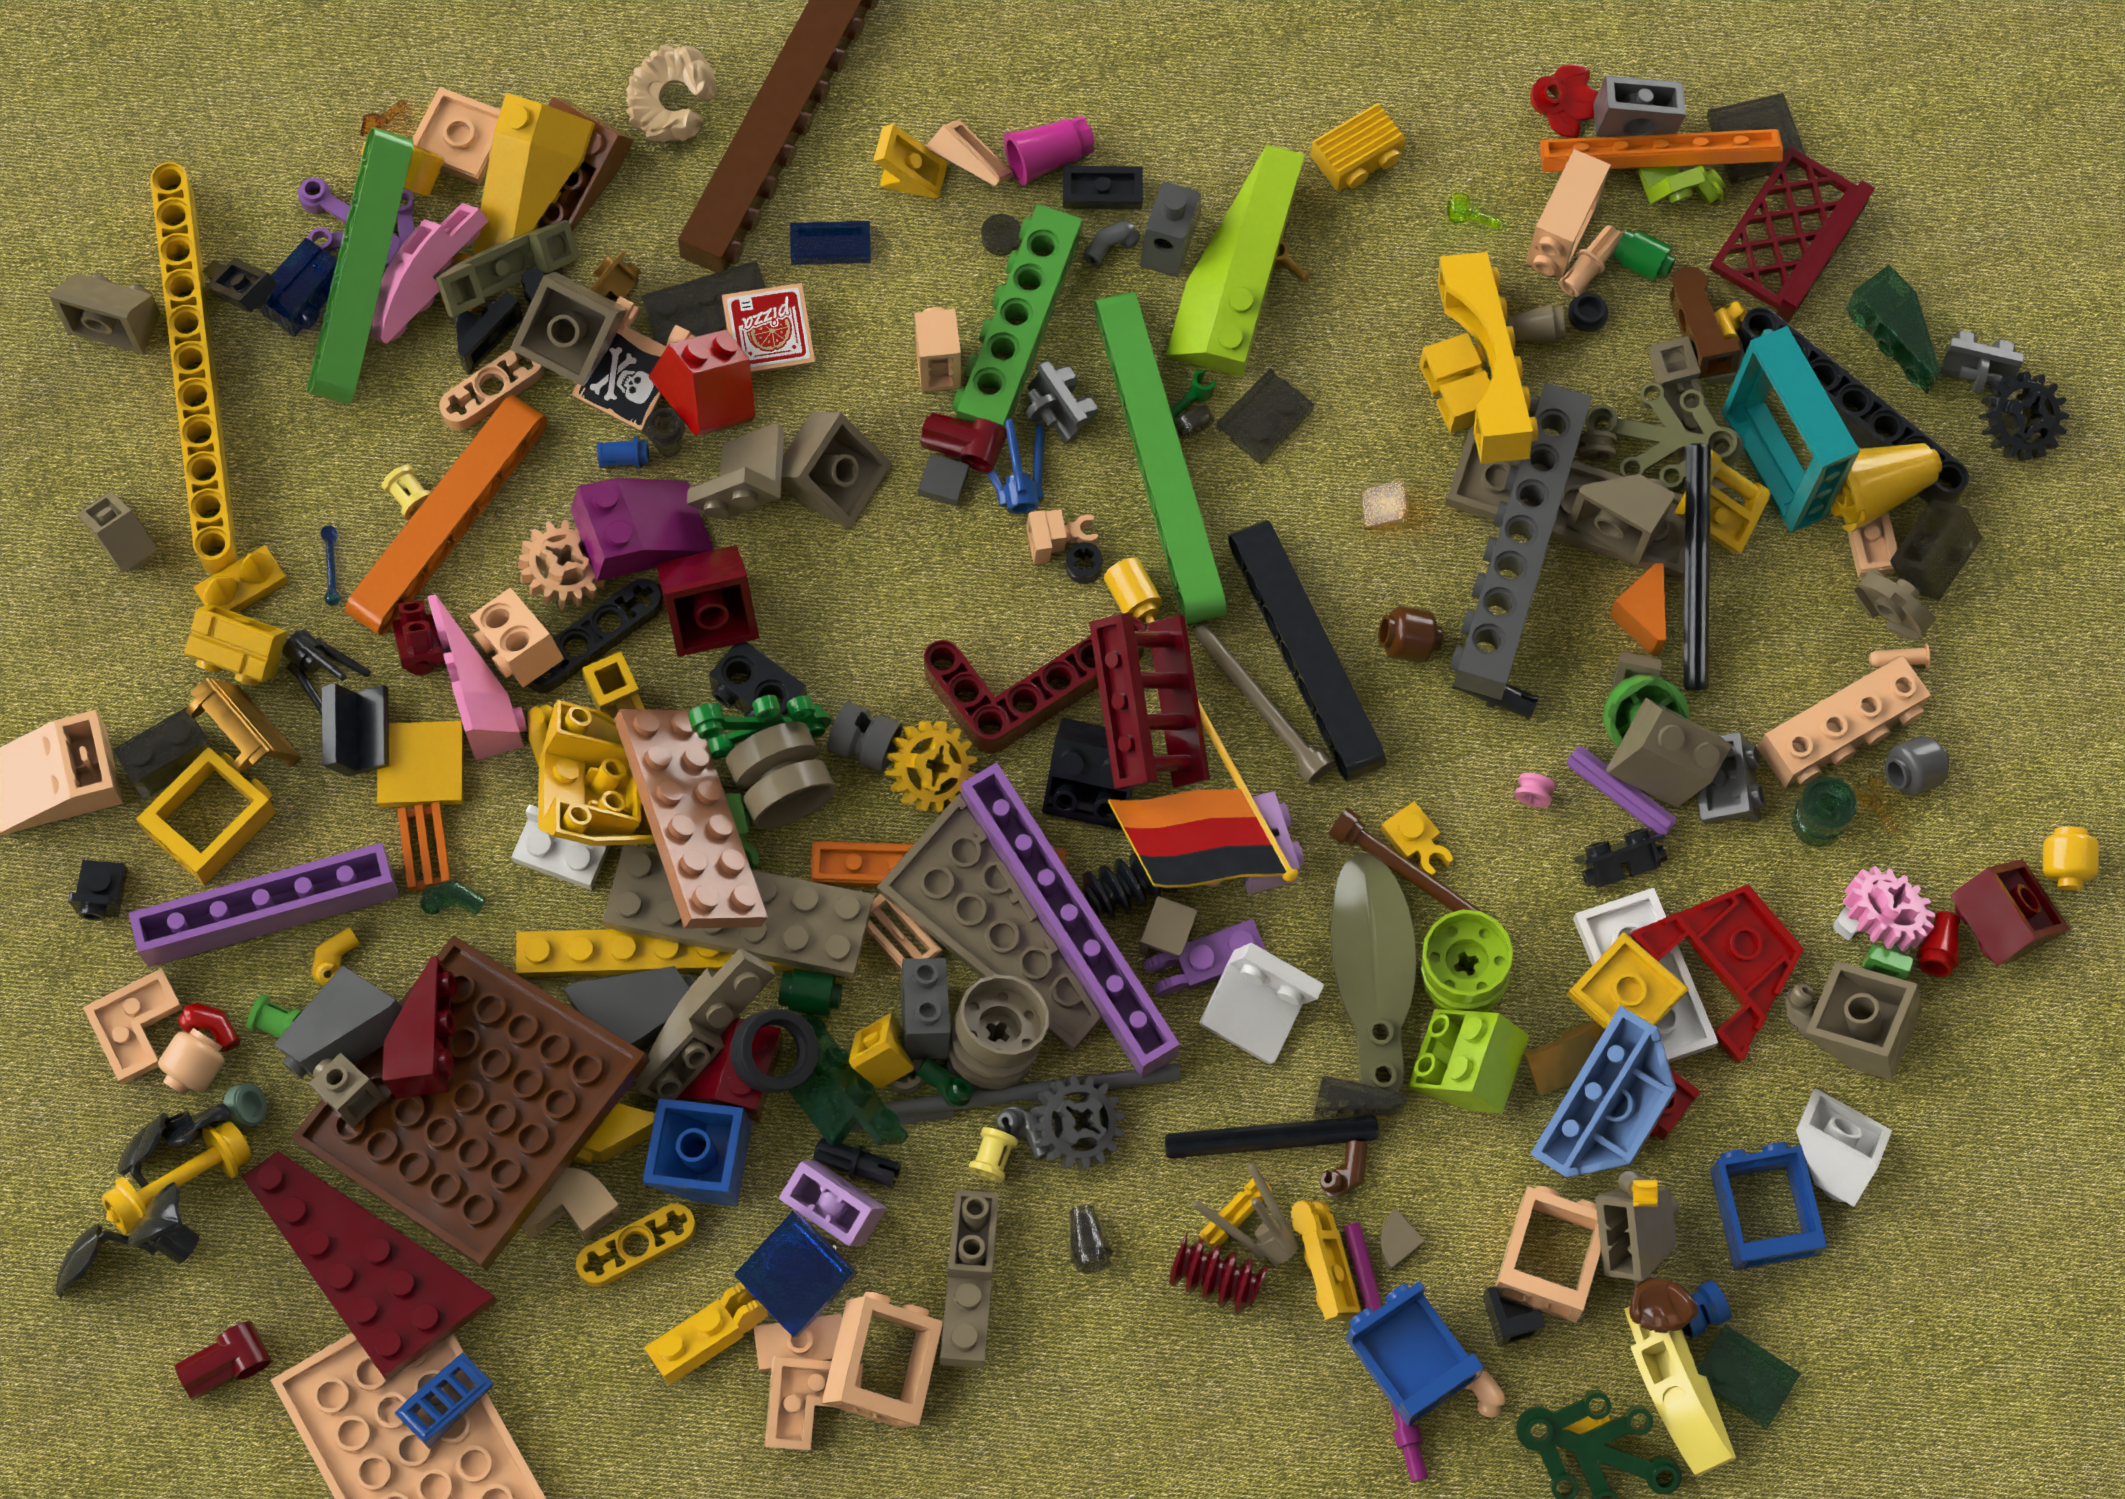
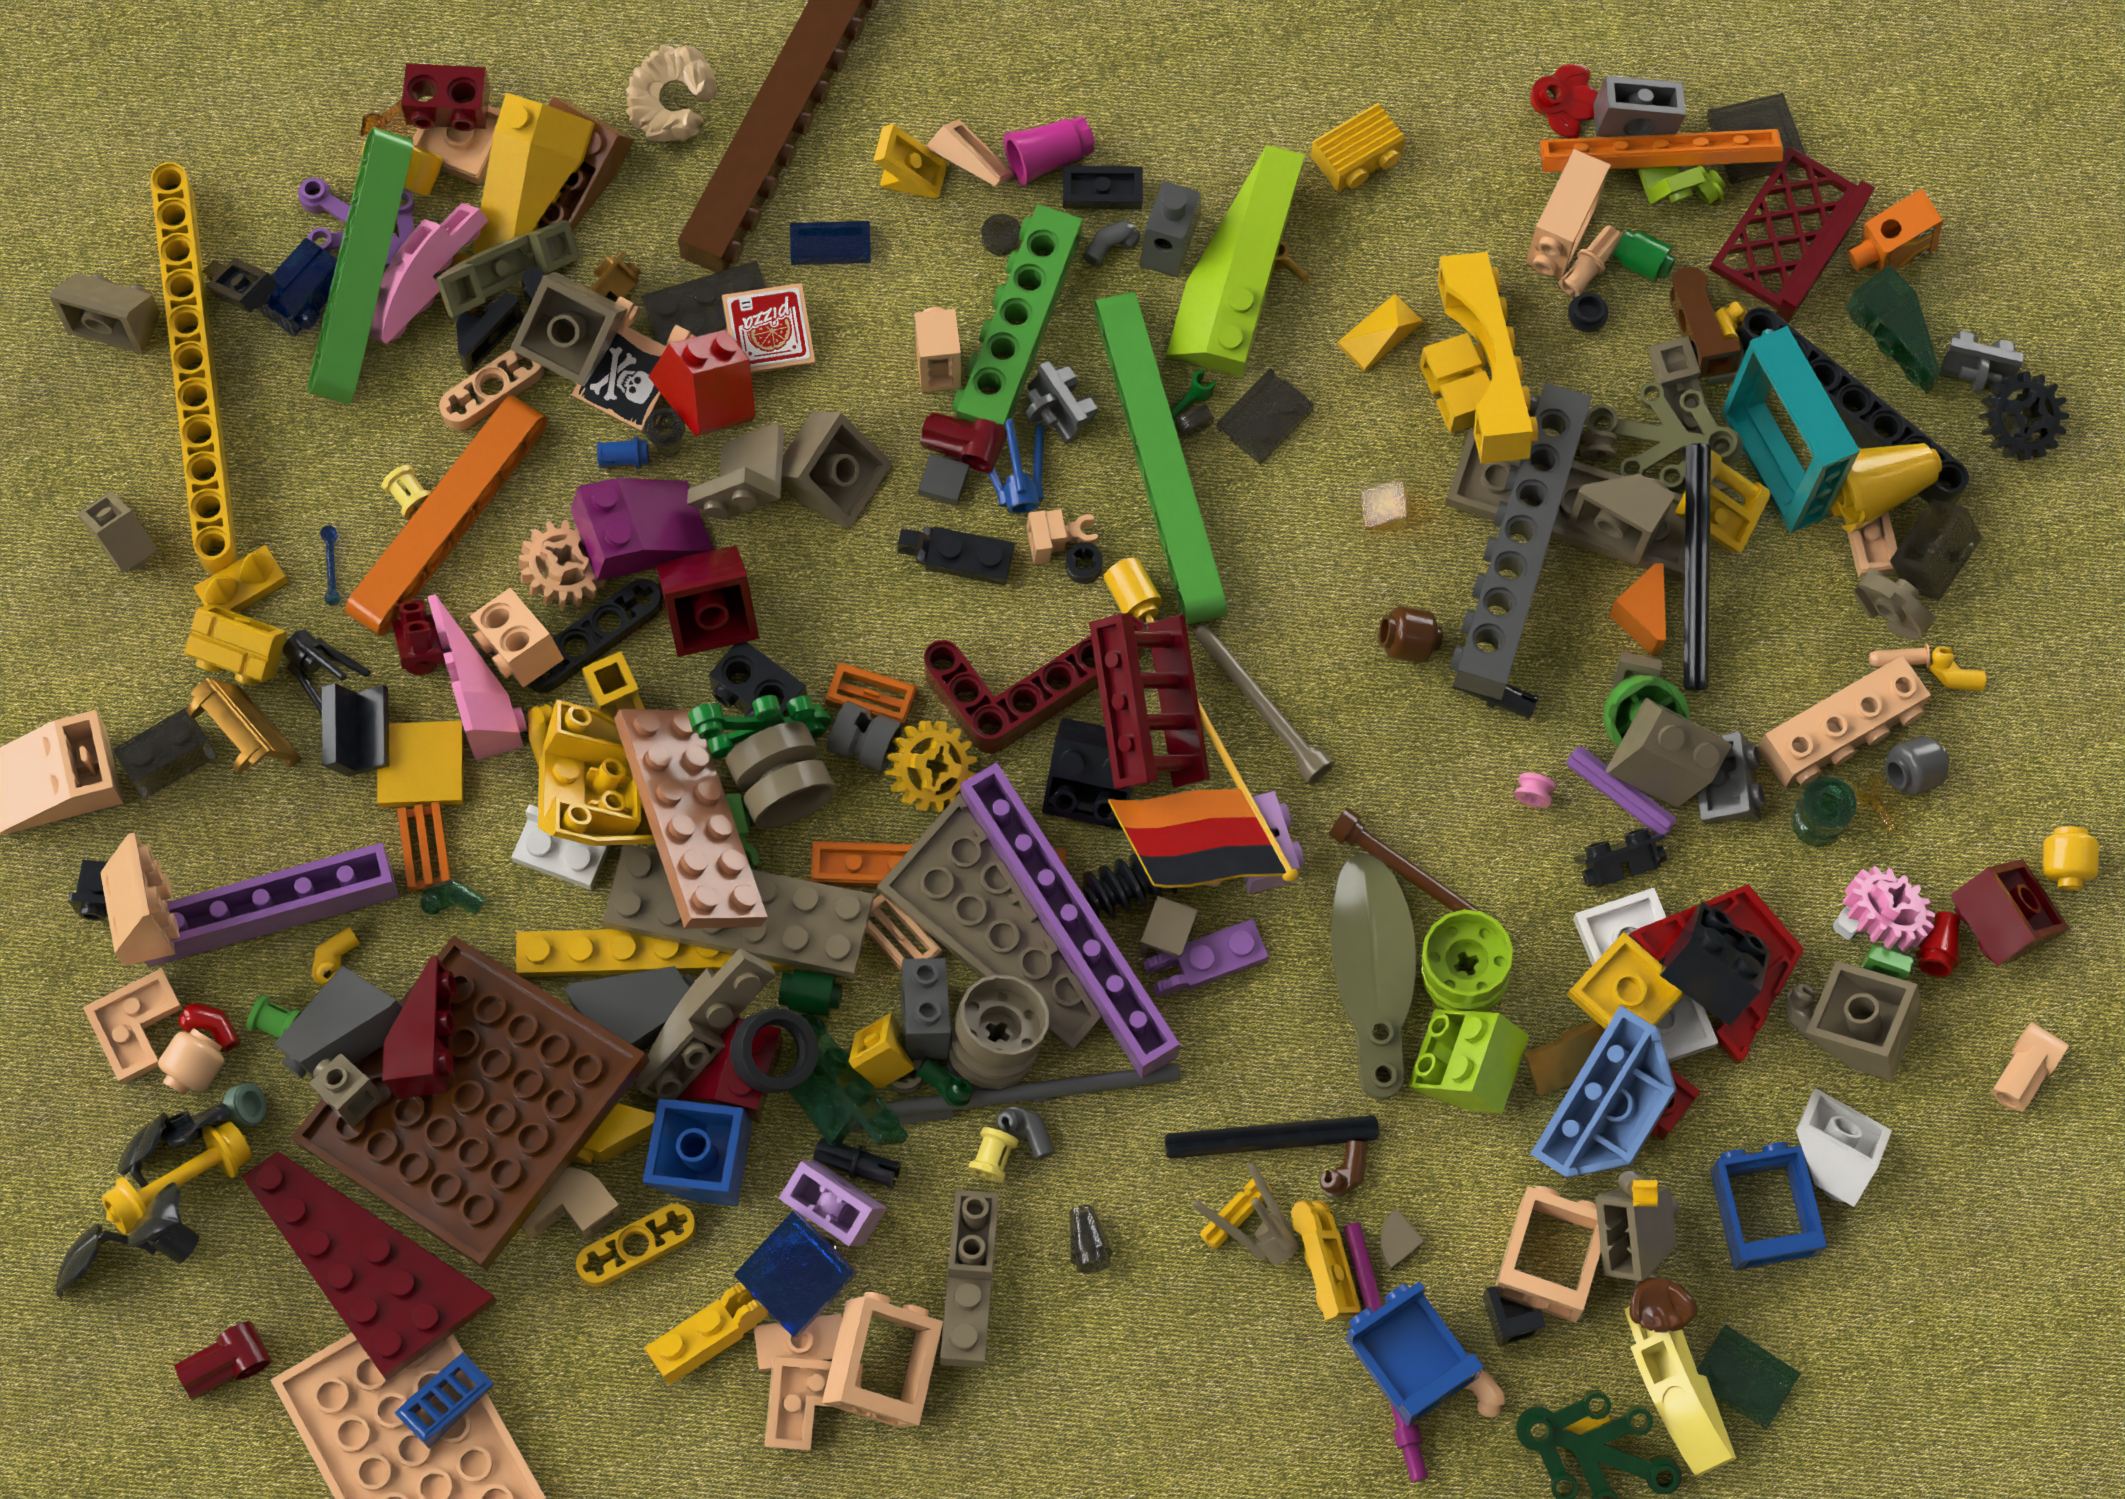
yellow window [136,747,276,886] -> none
dark grey gear [1030,1074,1125,1170] -> none
dark red piece [1169,1232,1269,1315] -> none
white bracket [1199,943,1324,1064] -> none
black beam [1228,519,1387,782] -> none
clear smoke slope [1313,1076,1407,1118] -> none
yellow plate [1380,801,1453,877] -> none
clear neon green hand [1447,193,1502,230] -> none
dark tan cone [1507,303,1566,343] -> none
blue wheel [1682,1280,1732,1339] -> none
none -> light nougat slope [100,832,180,966]
none -> dark red brick [401,63,490,131]
none -> orange tile [825,662,918,728]
none -> black hinge [898,527,1015,585]
none -> yellow slope [1337,294,1423,372]
none -> black slope [1660,902,1771,1026]
none -> orange torso [1846,188,1943,274]
none -> yellow arm [1929,646,1986,691]
none -> light nougat piece [1990,1021,2069,1112]

